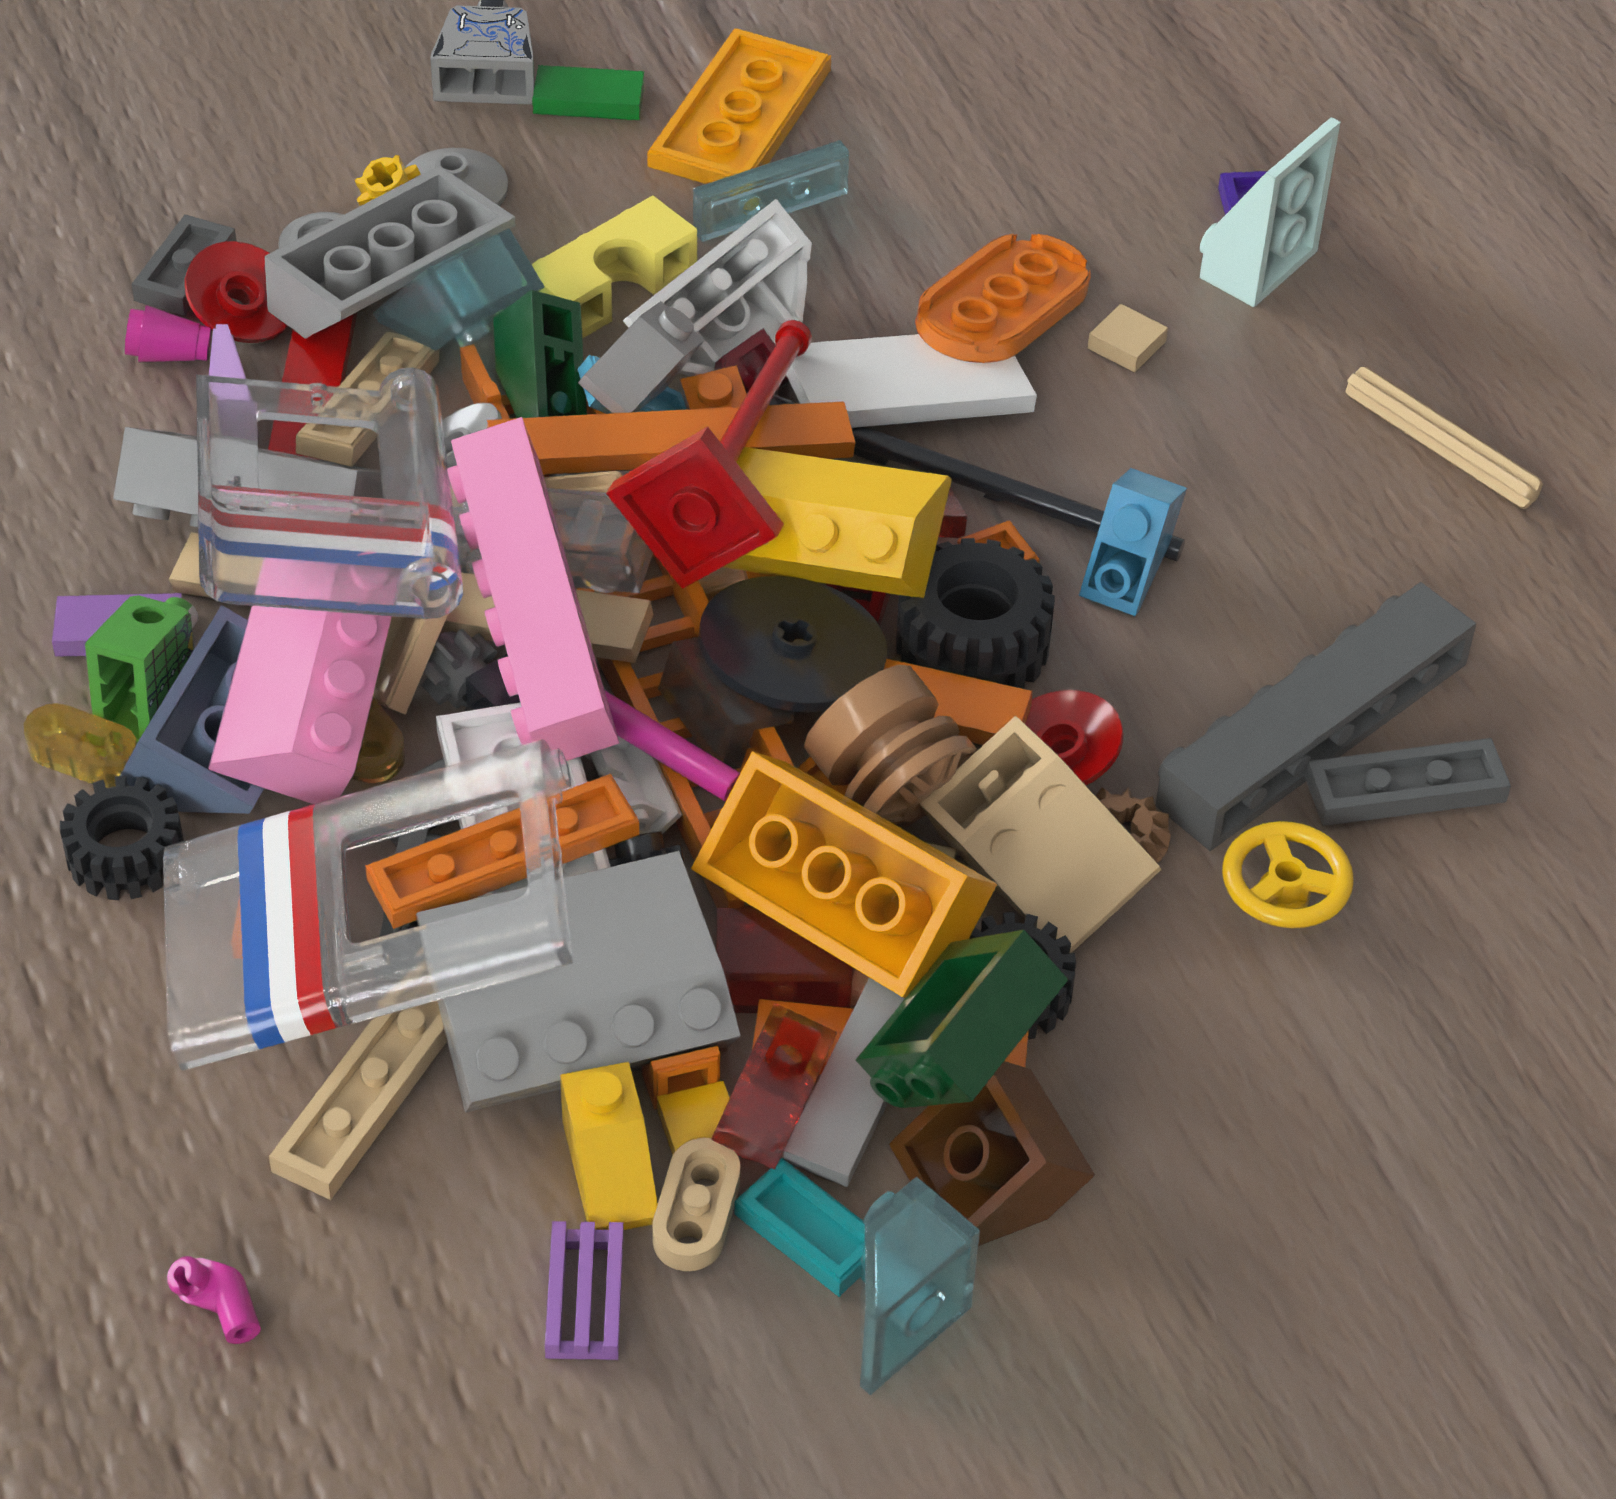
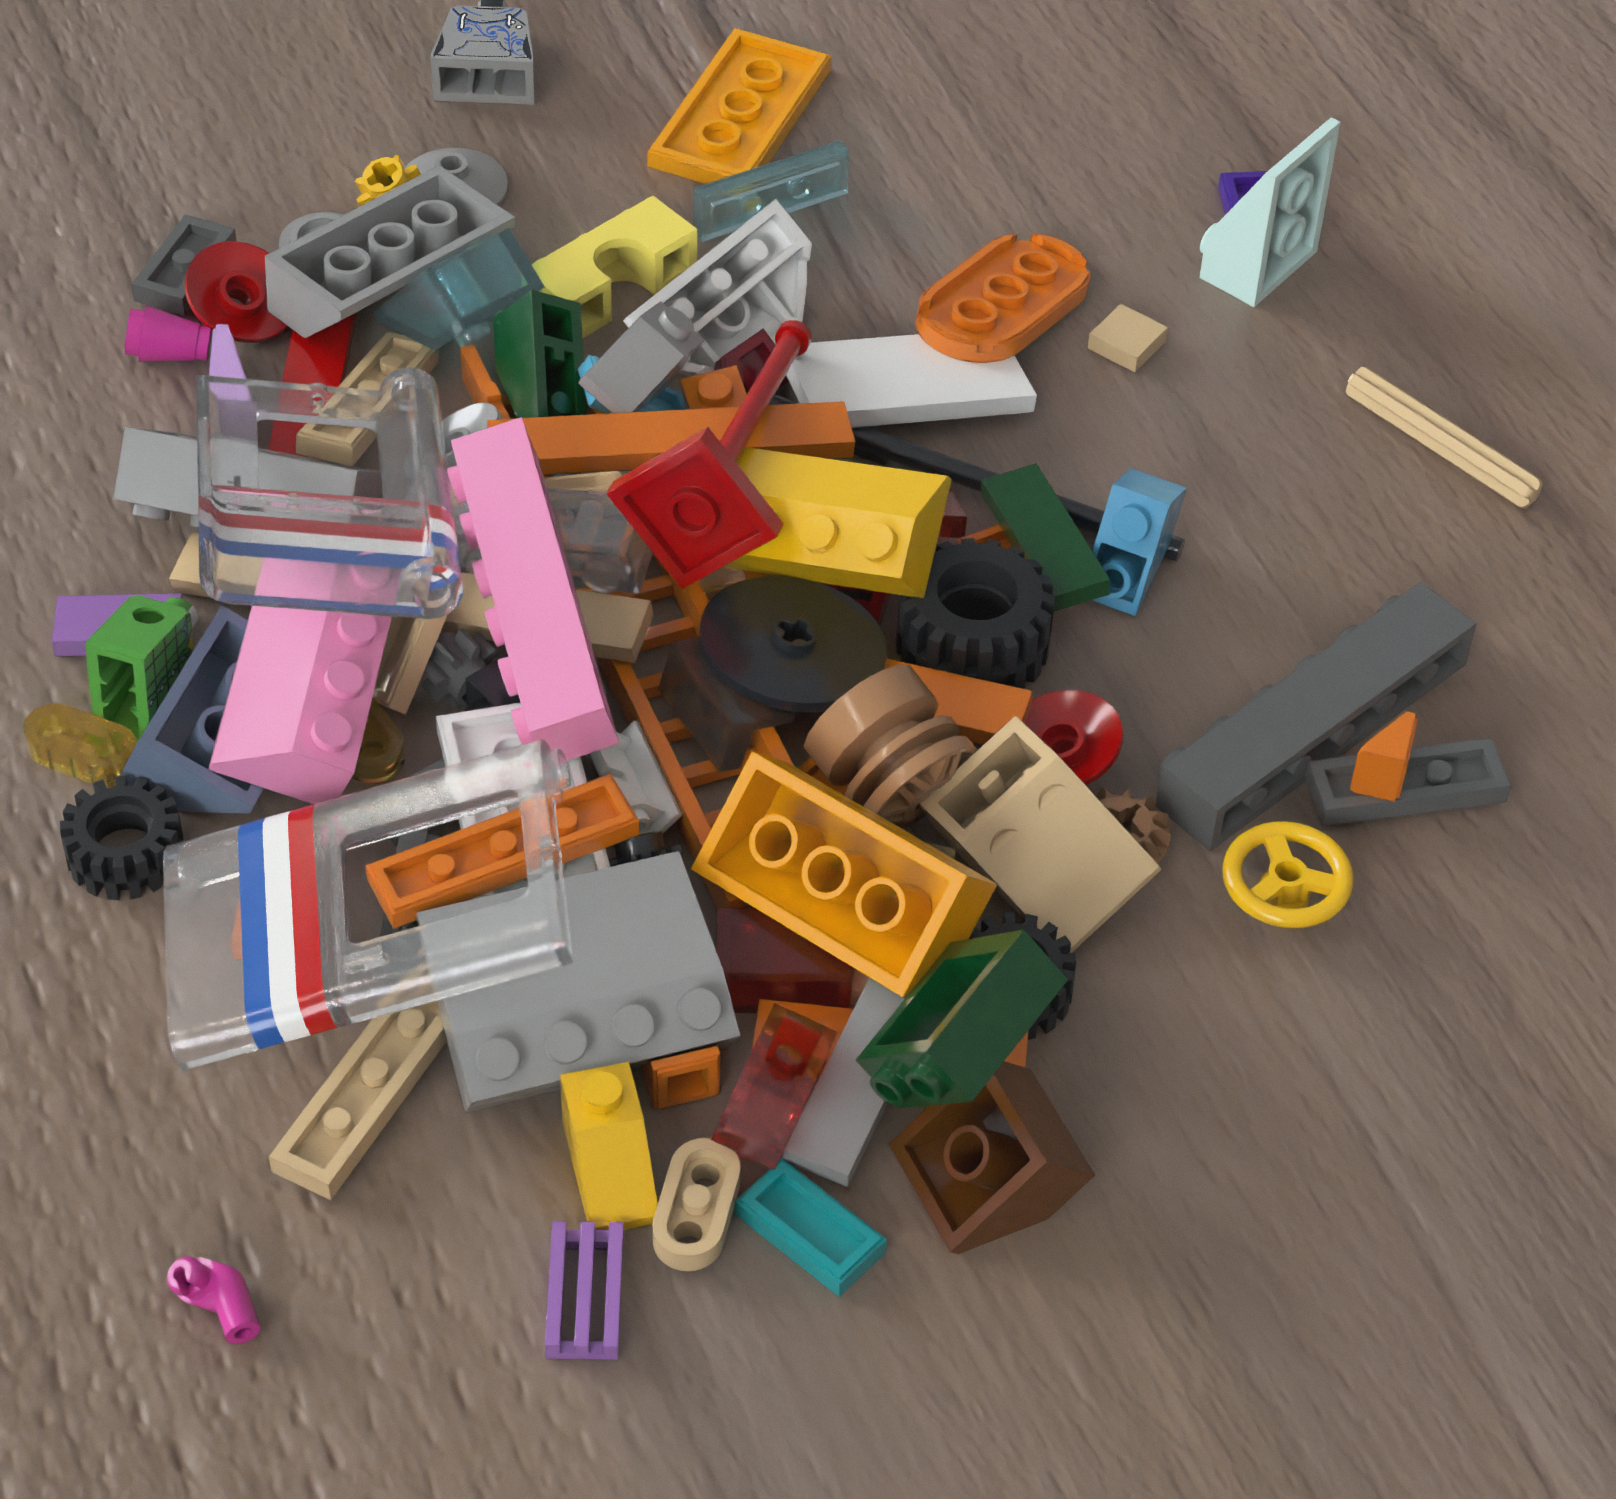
green tile [532,65,644,120] -> none
dark pink piece [605,690,741,802] -> none
yellow tile [657,1081,743,1155] -> none
clear light blue slope [860,1177,980,1395] -> none
none -> dark green tile [981,463,1110,612]
none -> orange slope [1350,711,1418,802]

